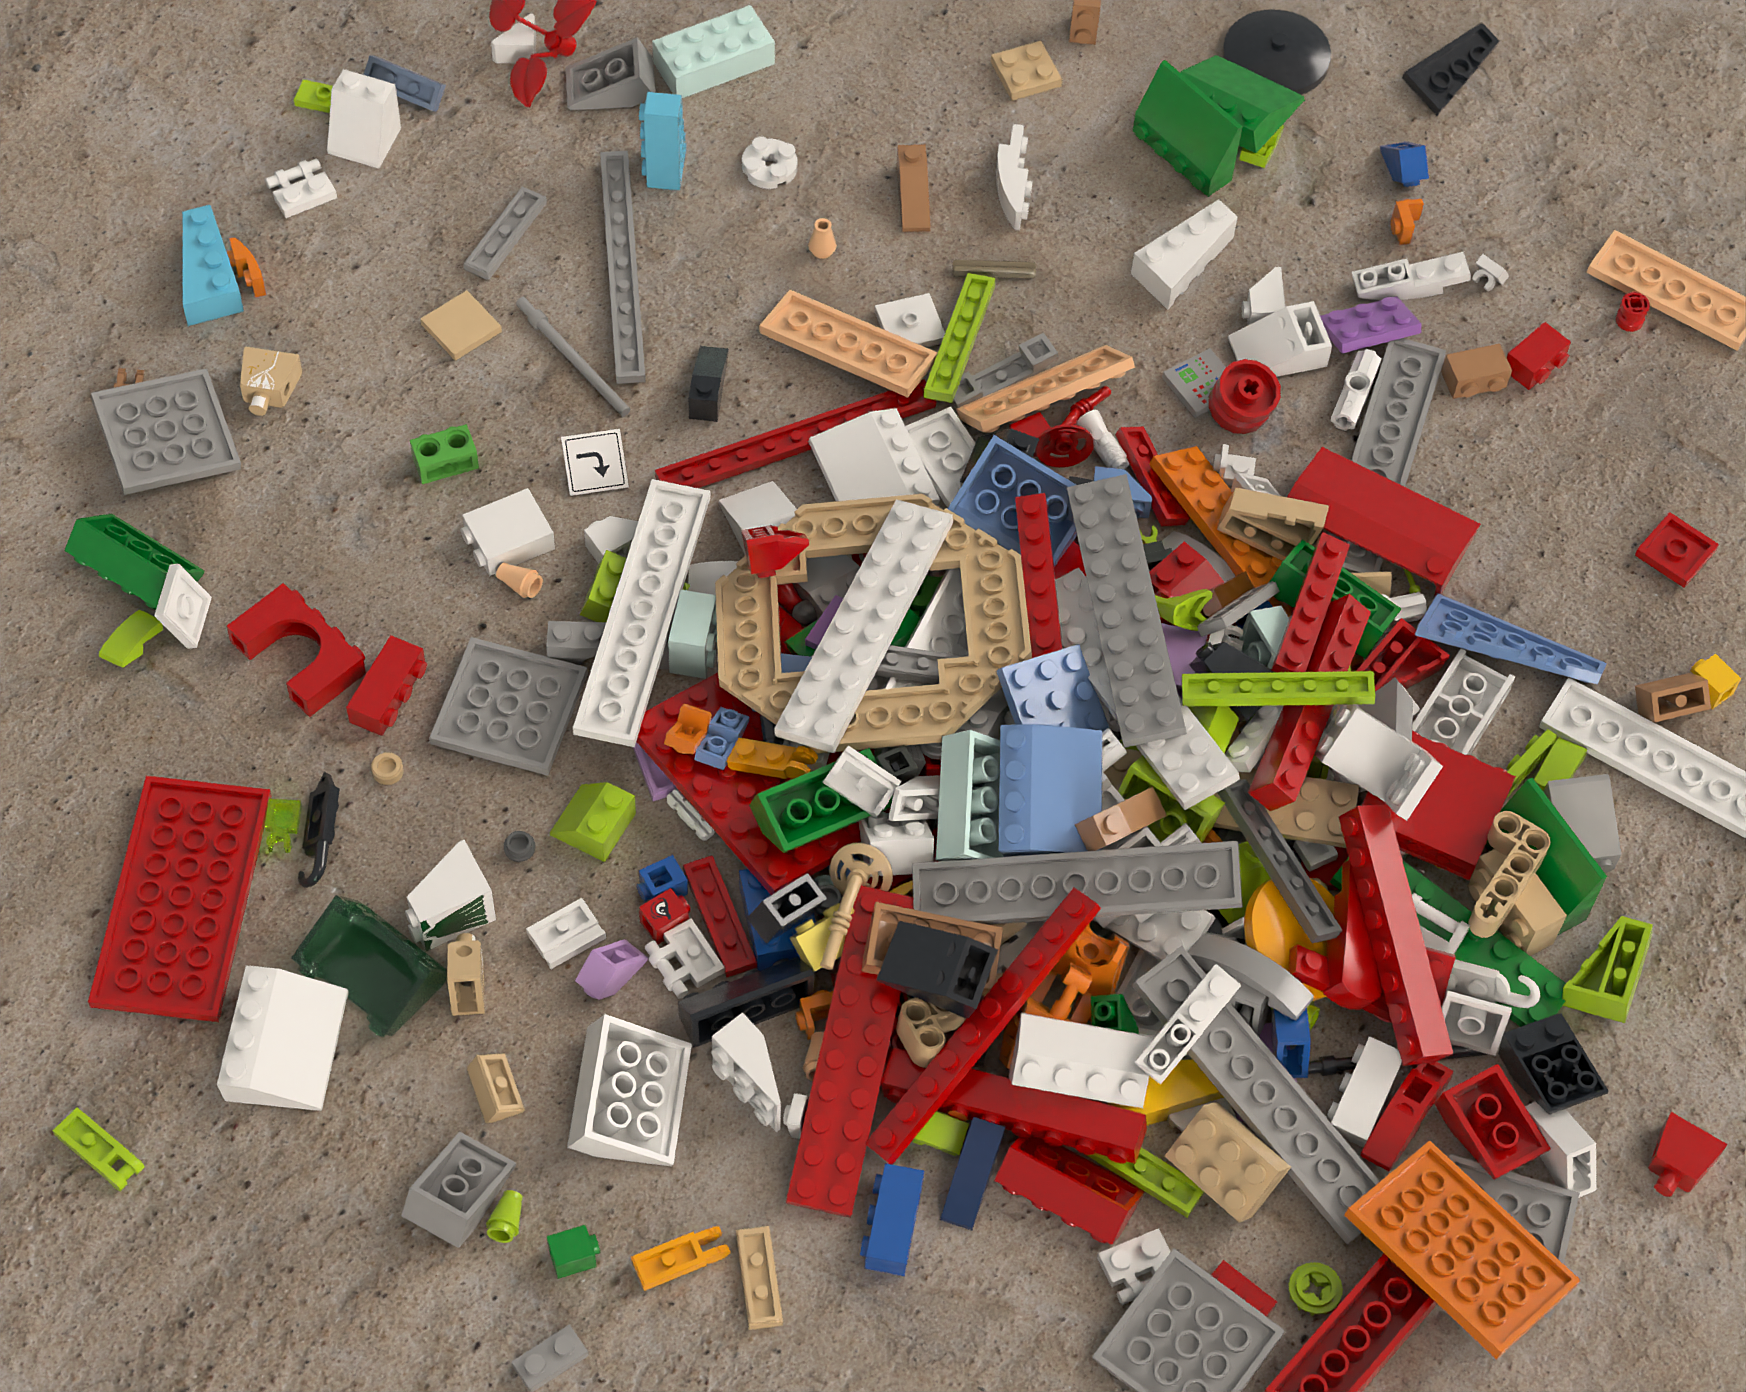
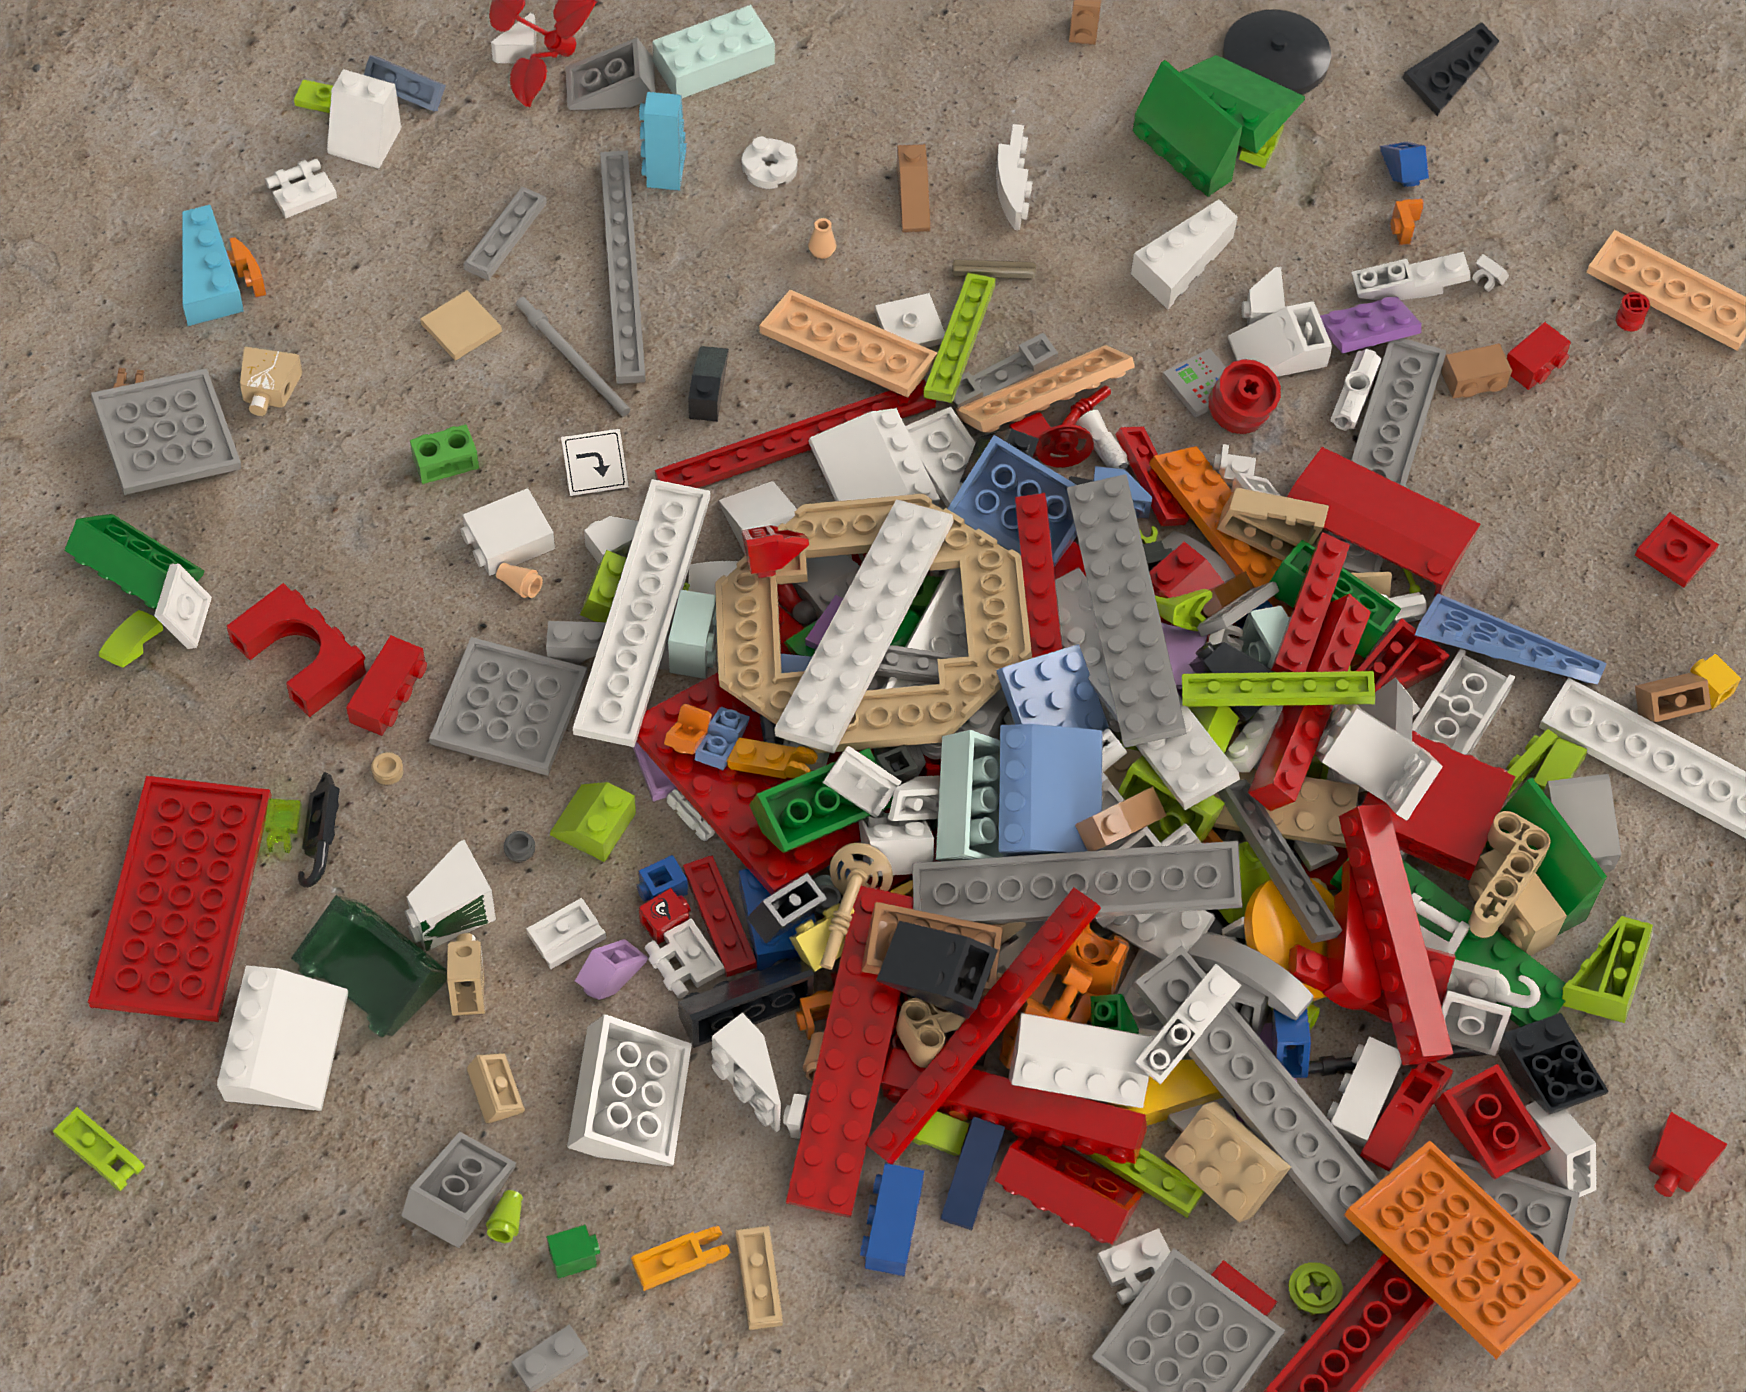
tan plate [991,41,1062,101] -> none

